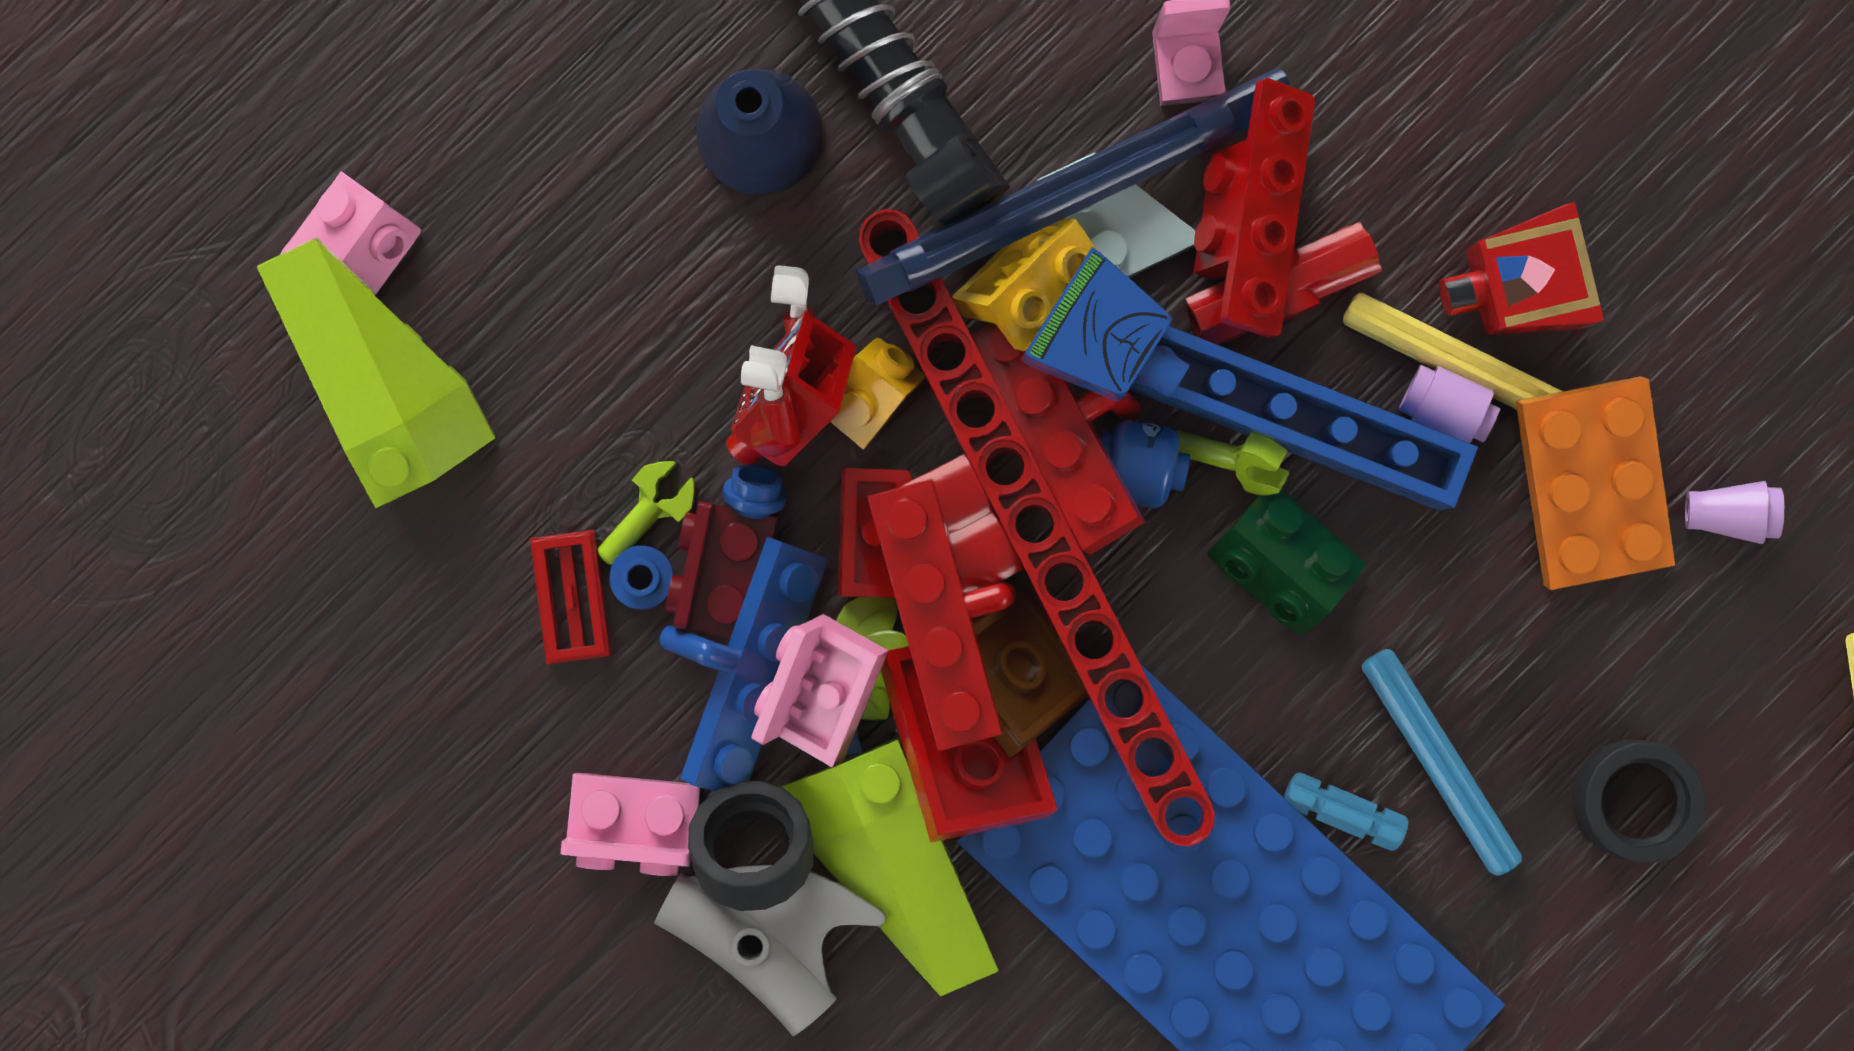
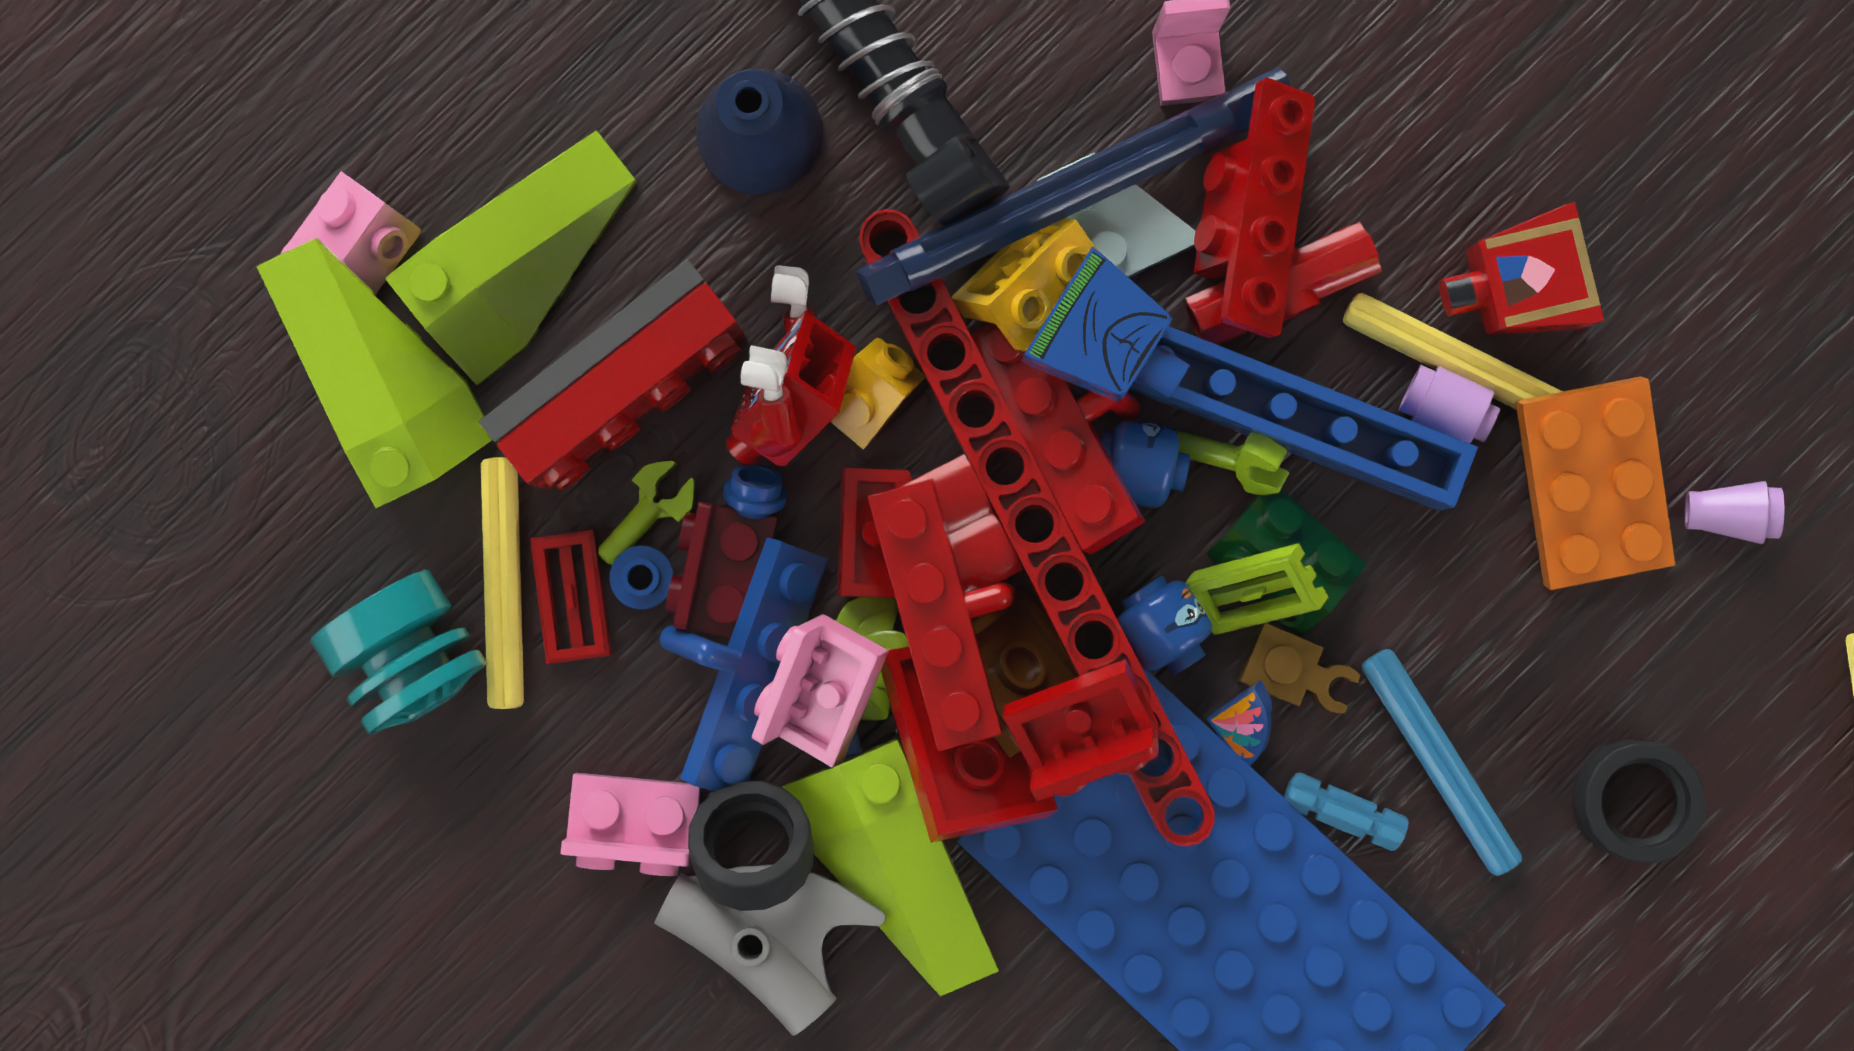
none -> teal wheel [310,570,487,735]
none -> lime wedge [385,130,637,386]
none -> red piece [478,259,746,491]
none -> light yellow axle [481,457,524,709]
none -> red bracket [1003,659,1158,801]
none -> blue head [1118,575,1213,675]
none -> lime tile [1185,543,1328,635]
none -> tile [1206,680,1272,766]
none -> pearl gold plate [1237,623,1360,714]

